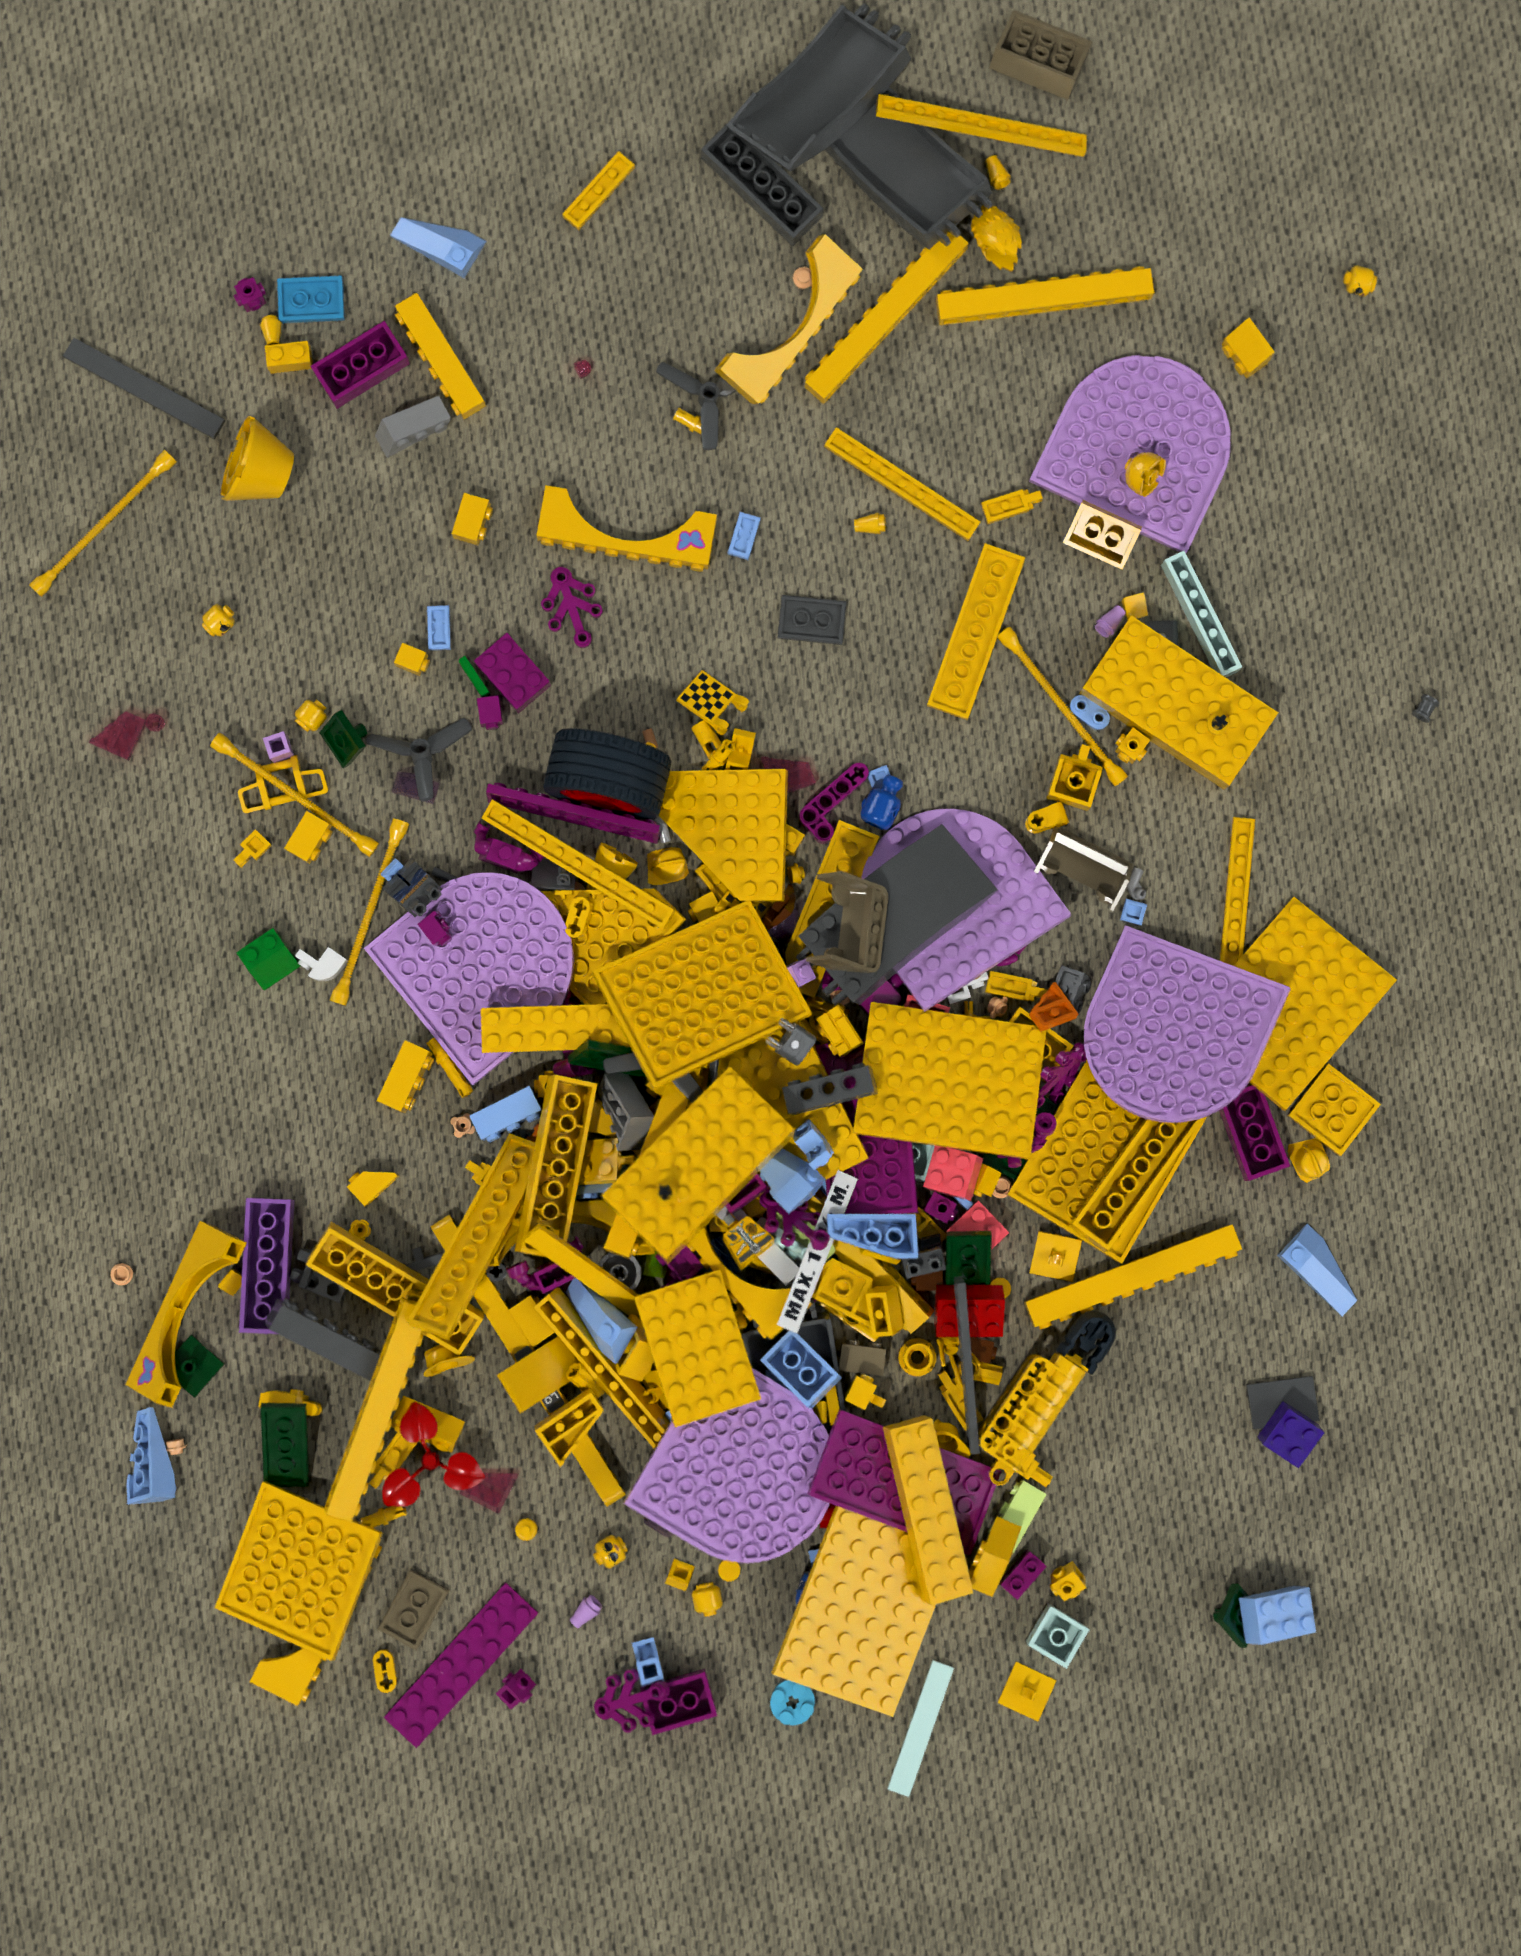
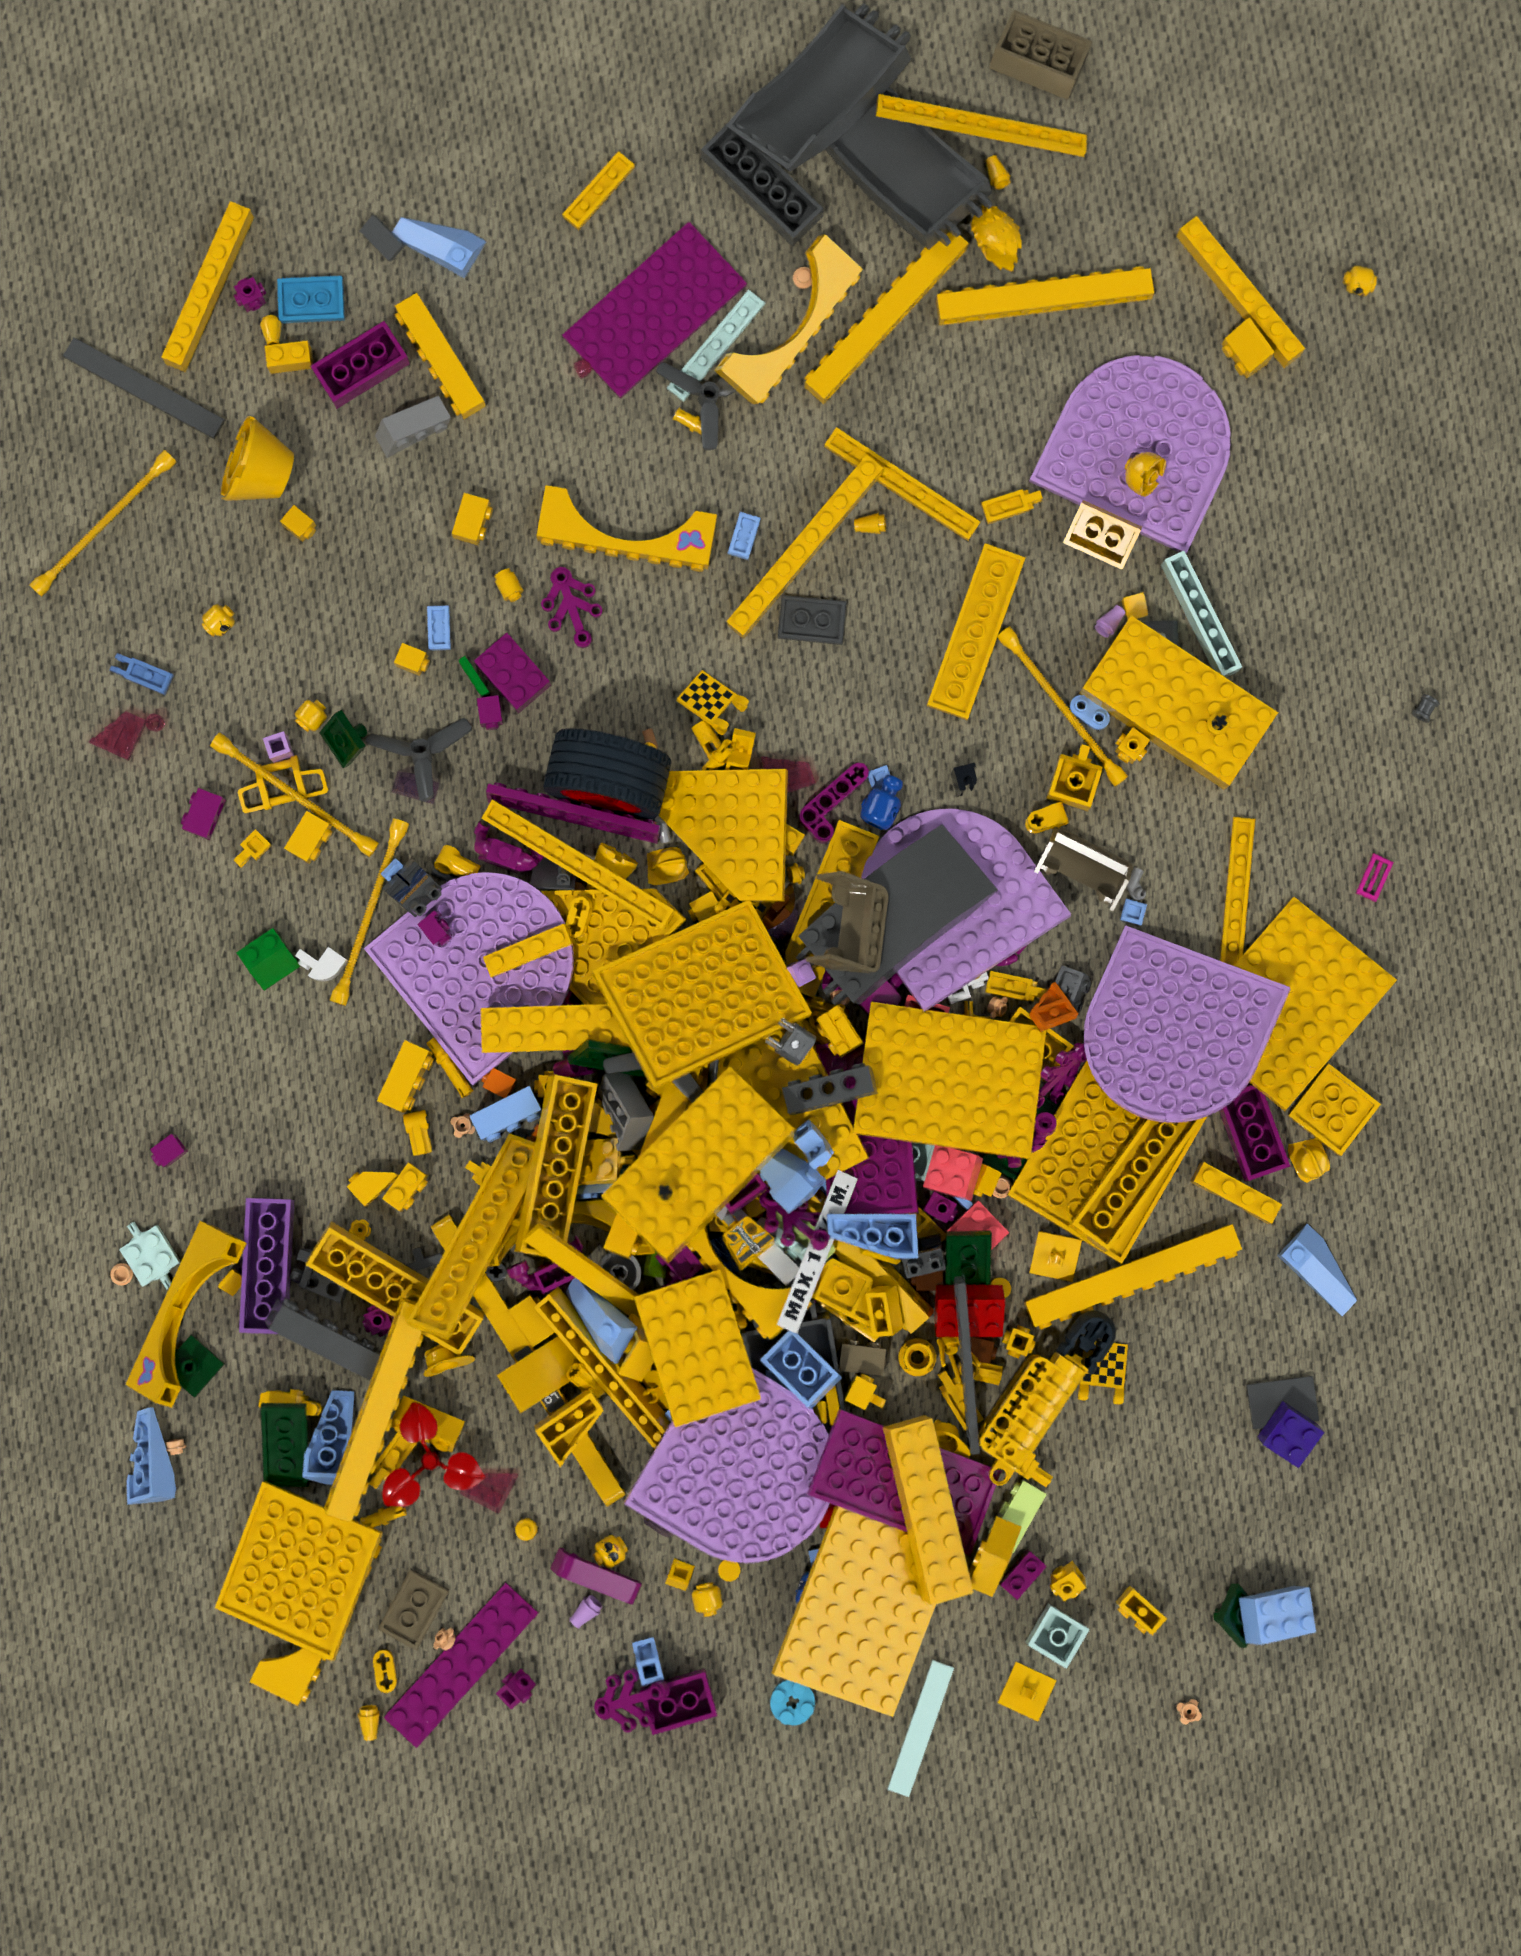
none -> medium blue hinge [110,653,174,695]
none -> light aqua plate [119,1221,181,1290]
none -> magenta brick [150,1133,188,1168]
none -> yellow brick [161,201,254,372]
none -> magenta hinge [181,788,226,841]
none -> yellow brick [280,505,316,542]
none -> light blue wedge [303,1390,354,1485]
none -> yellow cone [357,1705,380,1741]
none -> dark grey tile [360,215,405,261]
none -> magenta brick [362,1305,394,1337]
none -> yellow brick [382,1163,428,1212]
none -> yellow piece [403,1110,432,1156]
none -> light nougat plate [433,1628,455,1650]
none -> yellow piece [434,845,481,877]
none -> orange brick [481,1068,517,1098]
none -> yellow plate [483,924,573,978]
none -> yellow brick [494,568,524,602]
none -> magenta beam [550,1547,642,1605]
none -> magenta plate [562,222,747,399]
none -> light aqua tile [667,289,765,402]
none -> yellow brick [726,455,883,639]
none -> black hinge [950,762,977,797]
none -> yellow brick [1002,1325,1036,1359]
none -> yellow flag [1078,1341,1128,1405]
none -> yellow brick [1116,1585,1167,1636]
none -> yellow brick [1176,216,1305,368]
none -> light nougat plate [1176,1699,1202,1725]
none -> yellow arch [1190,1162,1282,1224]
none -> dark pink tile [1355,853,1394,902]

